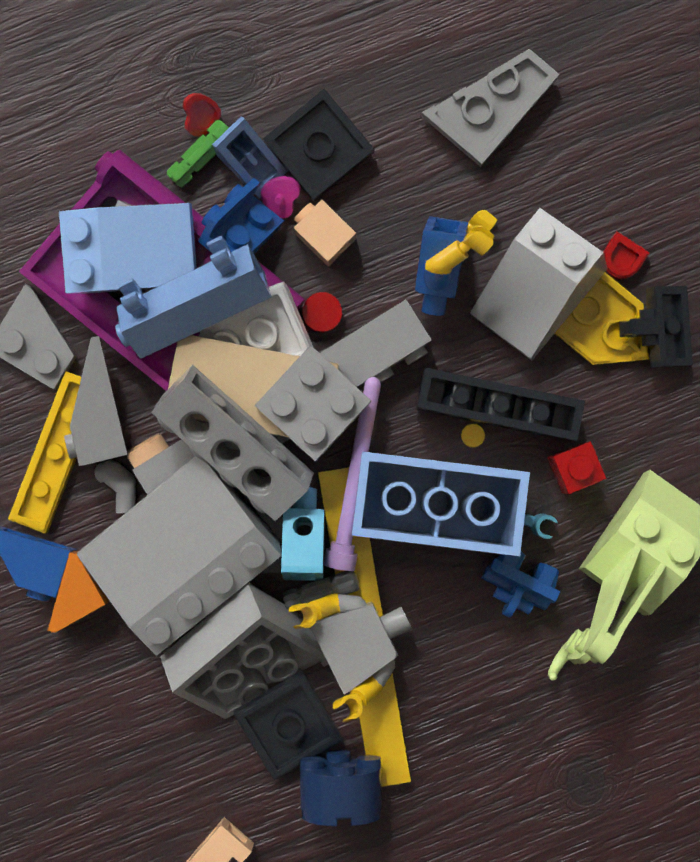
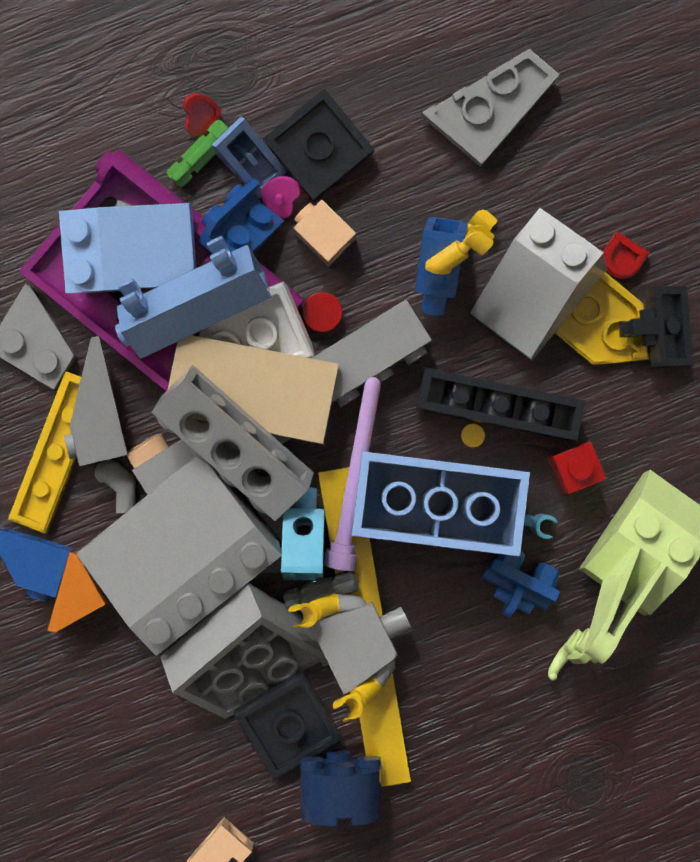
light grey plate [255,345,371,462] -> none

